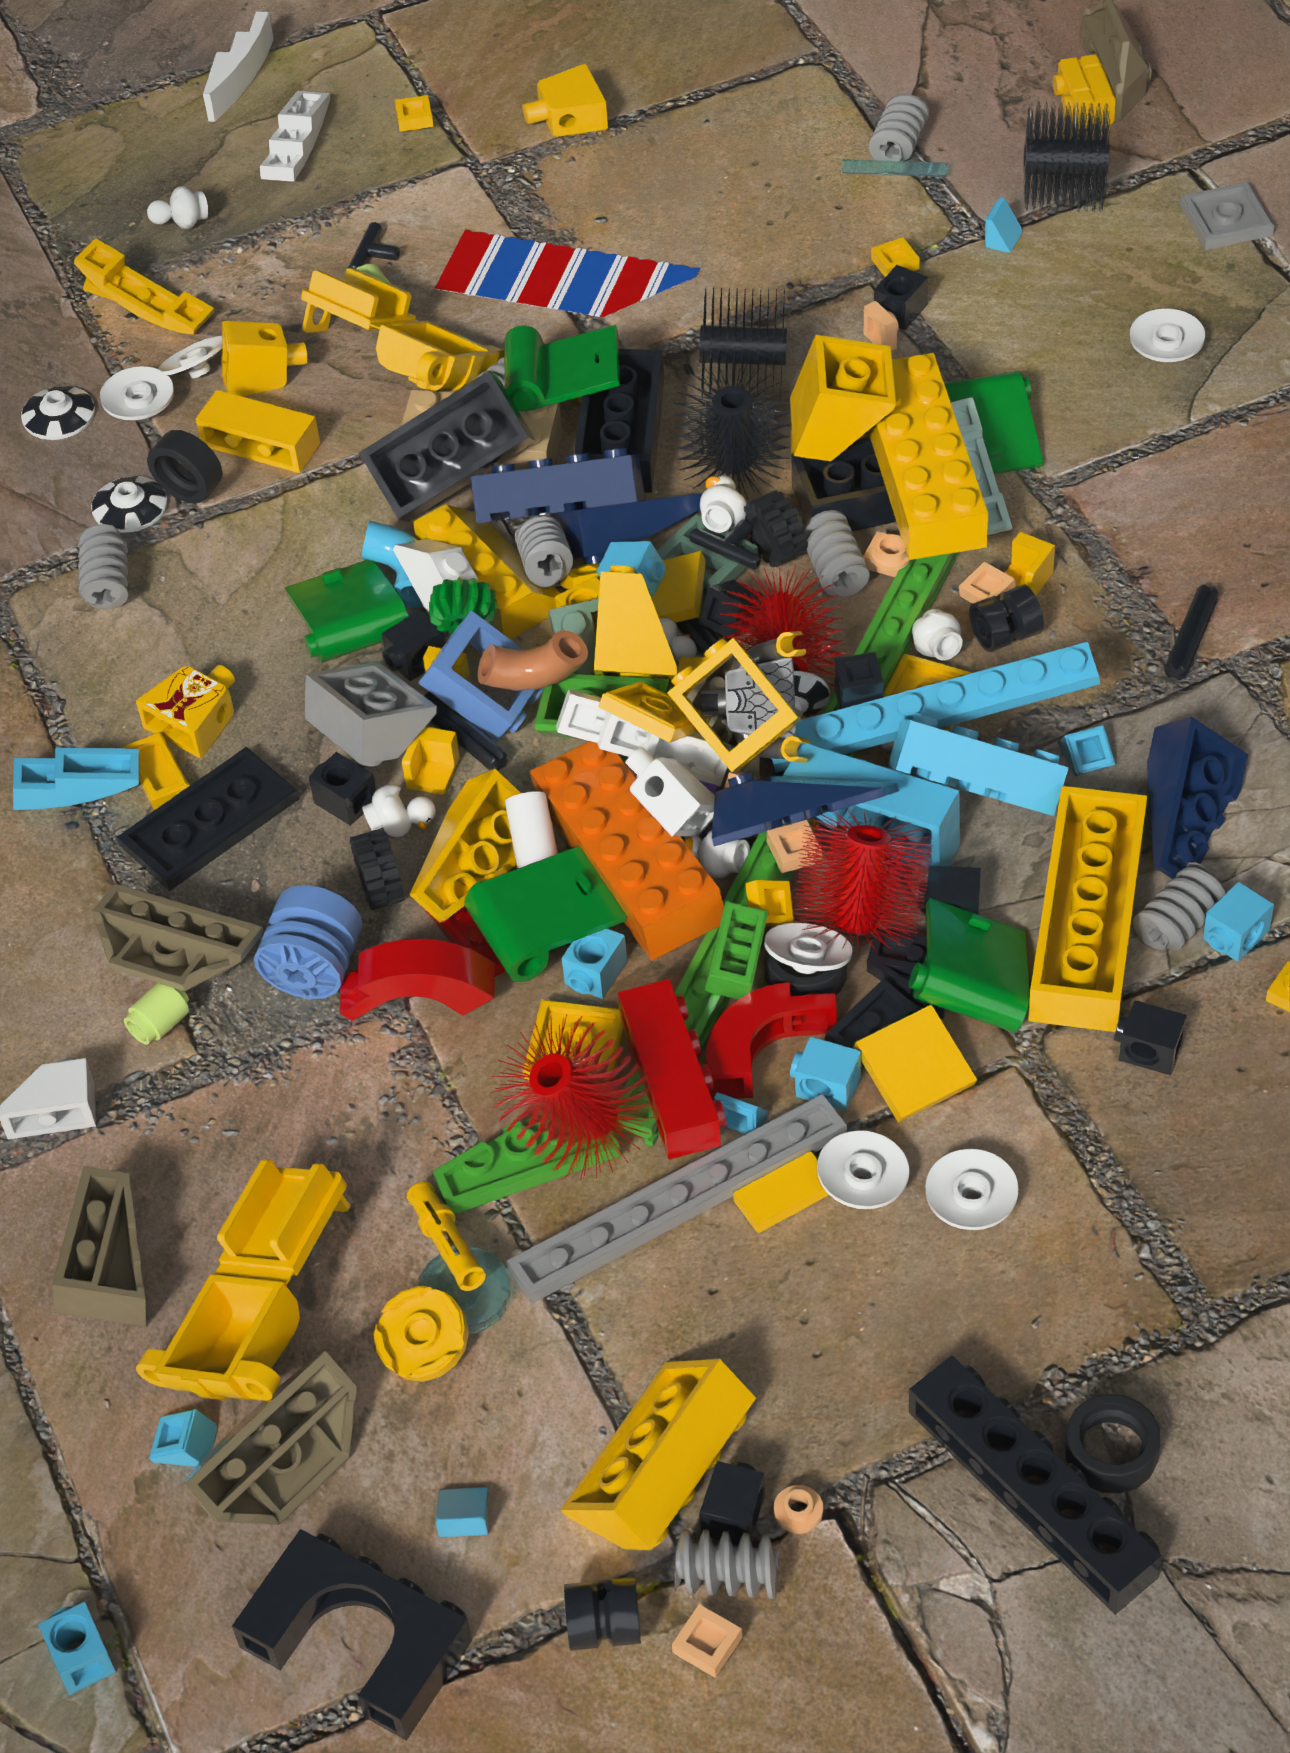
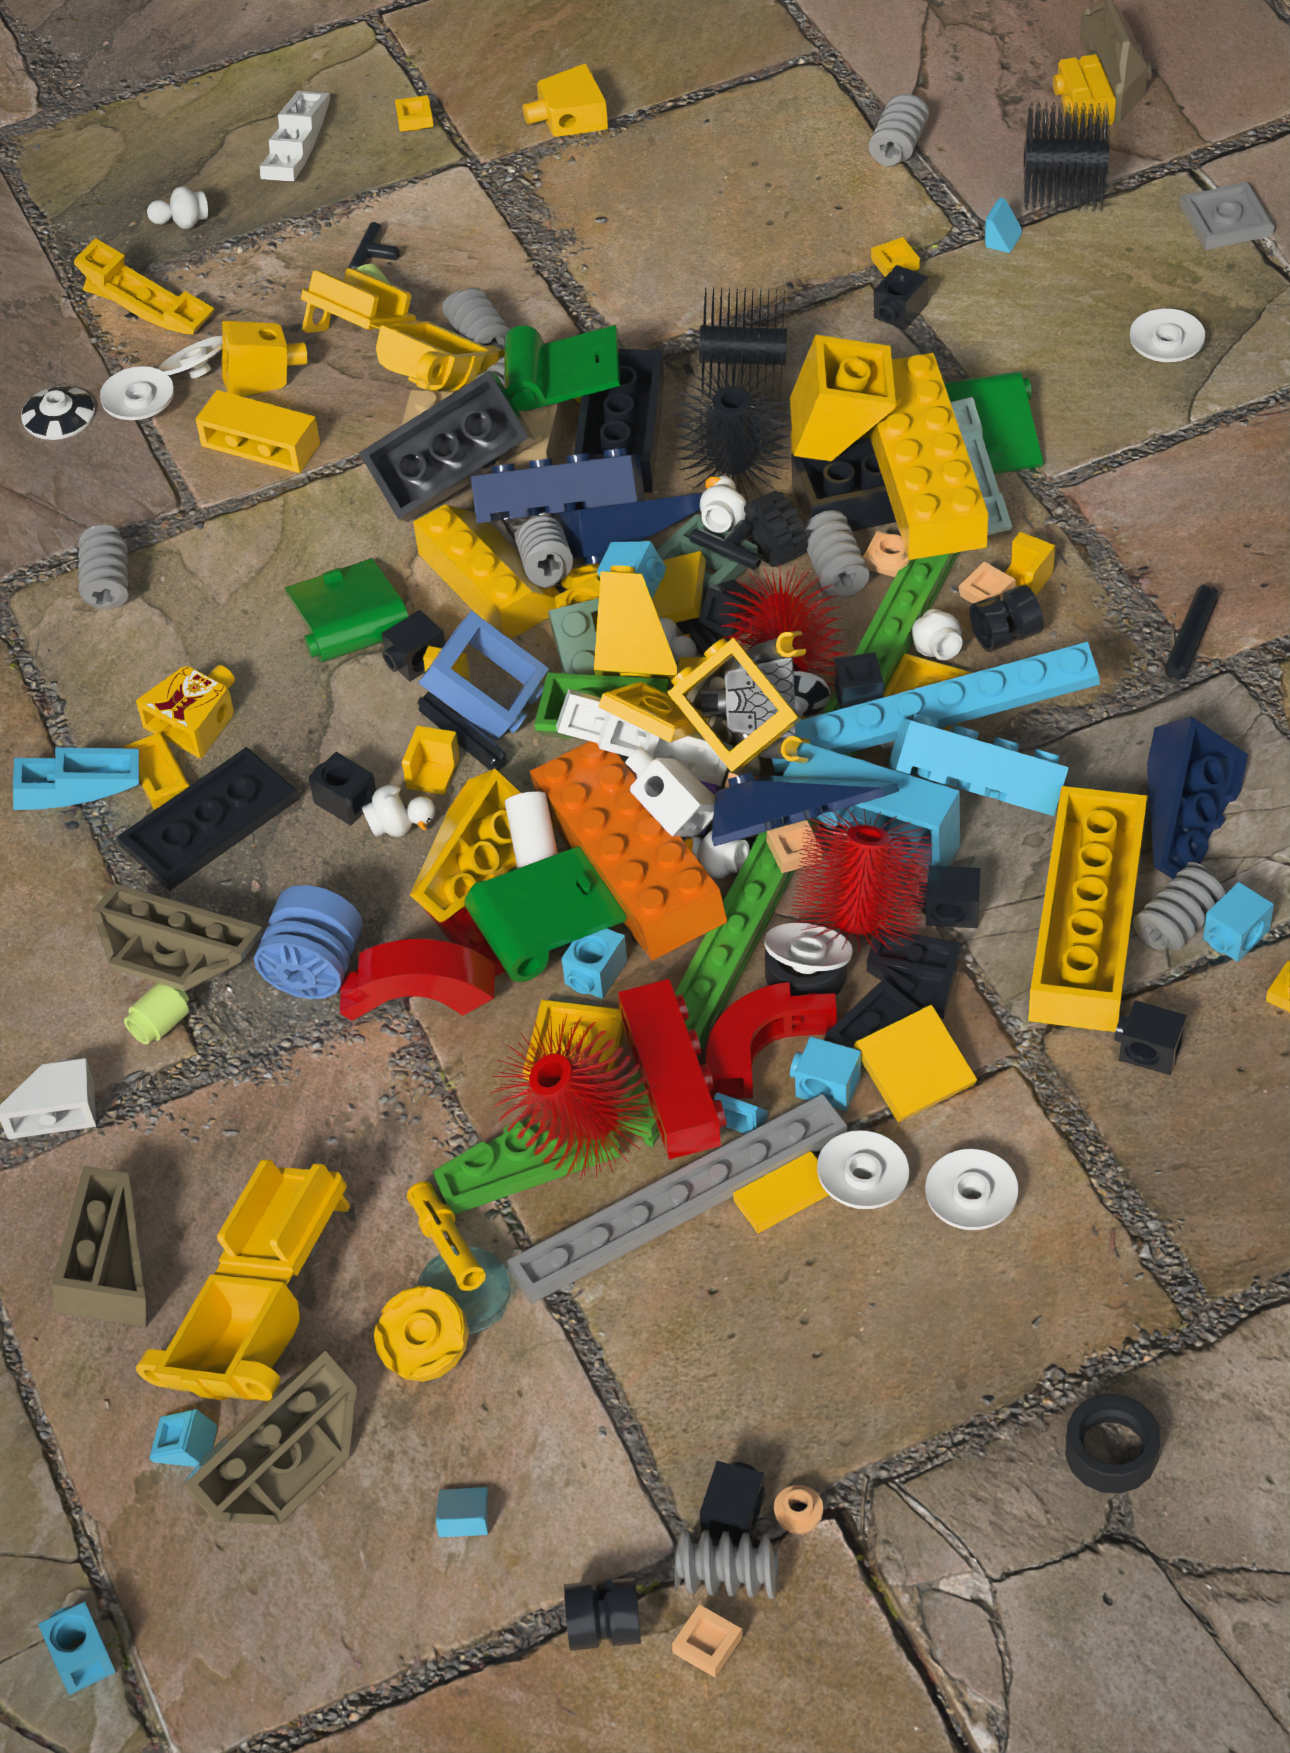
dish [91,476,167,533] -> none
black tyre [147,430,223,503] -> none
white slope [203,12,274,122] -> none
black arch [232,1529,472,1741] -> none
light grey slope [305,661,437,766] -> none
black tyre [350,828,405,910] -> none
medium azure cylinder [361,521,424,608] -> none
white slope [393,539,478,613] -> none
green gear [429,577,497,635] -> none
sticker [434,229,700,318] -> none
nougat cylinder [478,630,588,691] -> none
yellow slope [560,1359,756,1550] -> none
bright green slope [705,901,768,999] -> none
yellow plate [745,880,794,927] -> none
clear light blue bar [842,159,948,177] -> none
light nougat plate [864,301,899,351] -> none
green door [909,898,1030,1033] -> none
black brick [909,1355,1162,1615] -> none
medium azure slope [1059,725,1116,776] -> none
none -> light grey piece [442,287,510,350]

